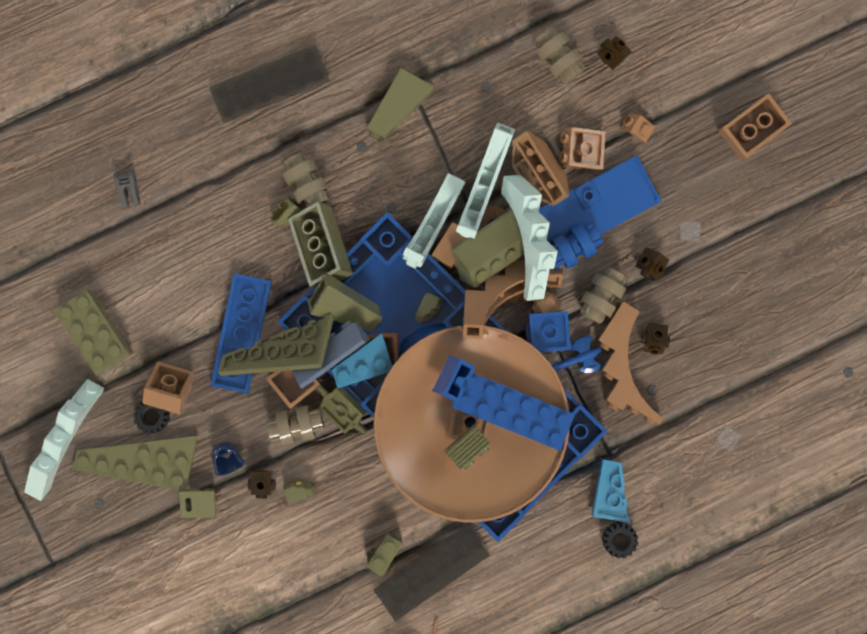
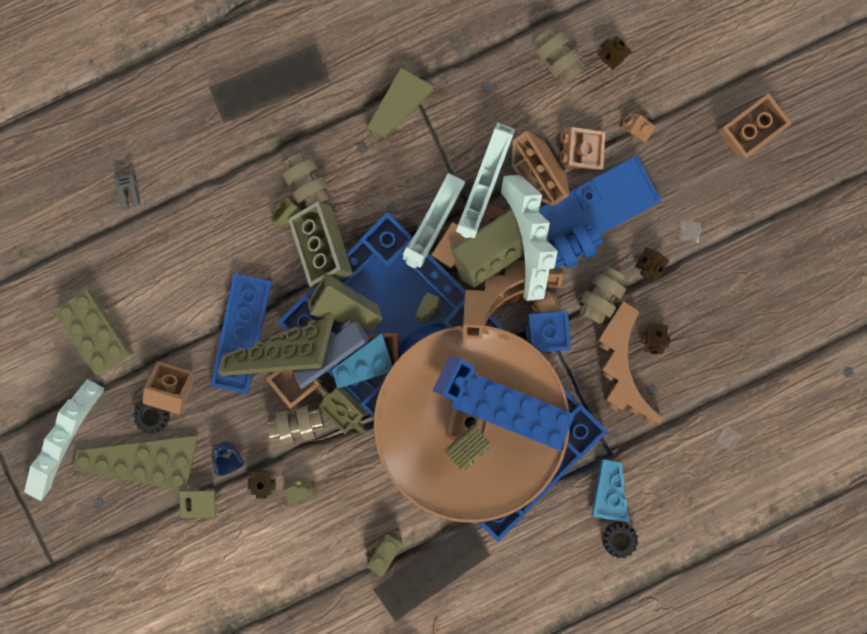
blue piece [551,336,603,373] -> none

